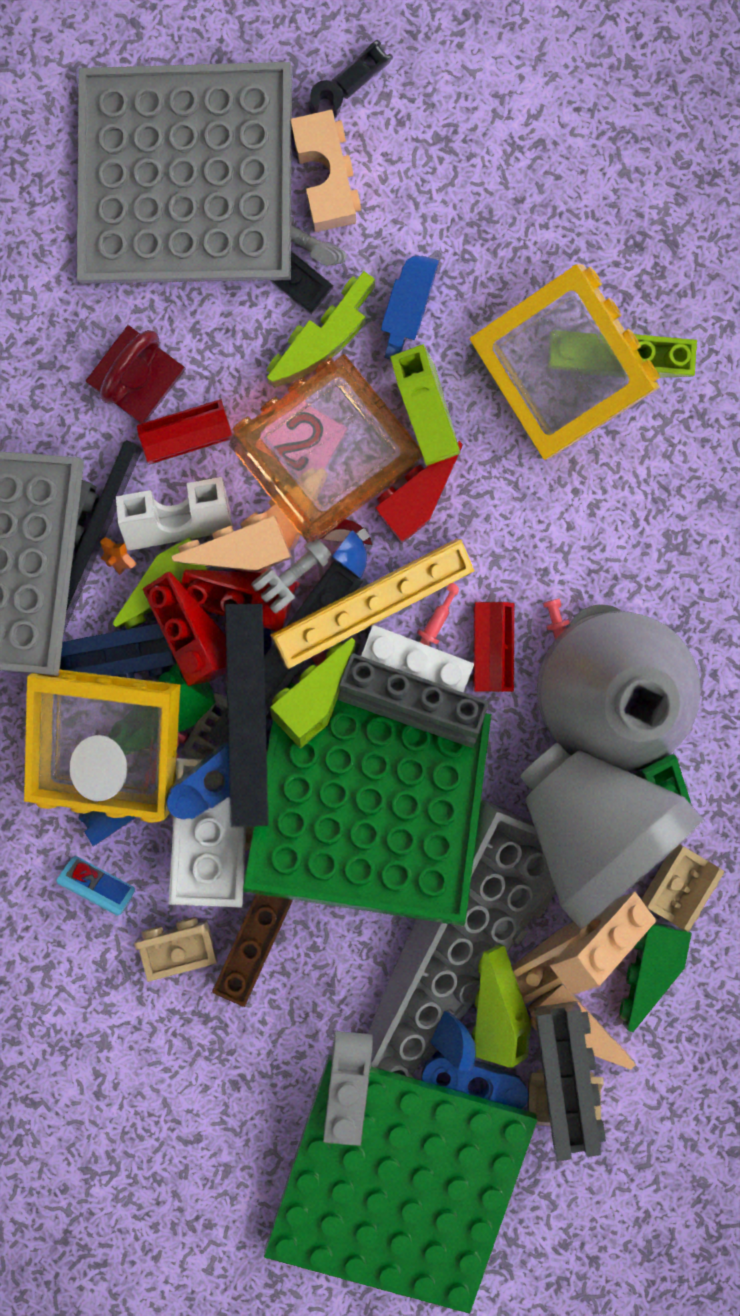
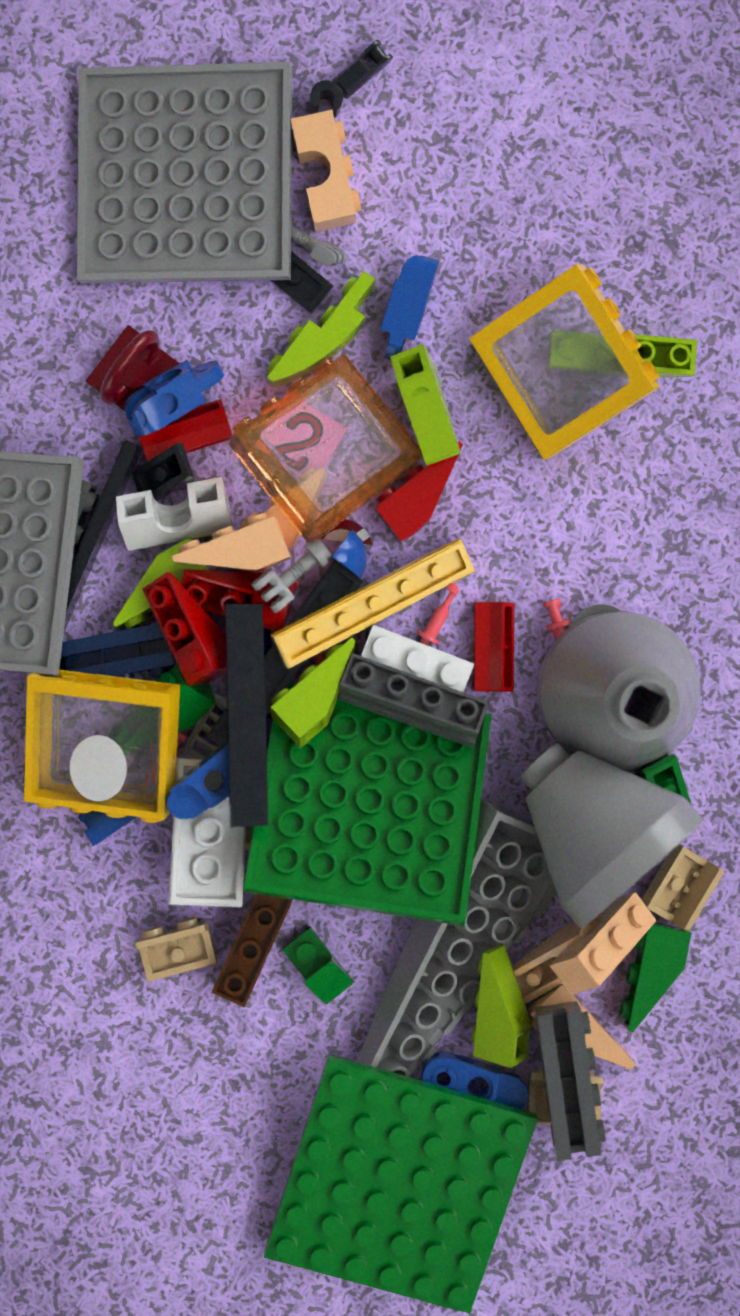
slope [56,856,135,916] -> none
orange piece [100,537,137,575] -> none
light grey plate [323,1031,372,1145] -> none
blue brick [430,1011,476,1071] -> none
none -> blue piece [125,360,224,436]
none -> black slope [131,443,195,501]
none -> green slope [282,926,354,1005]

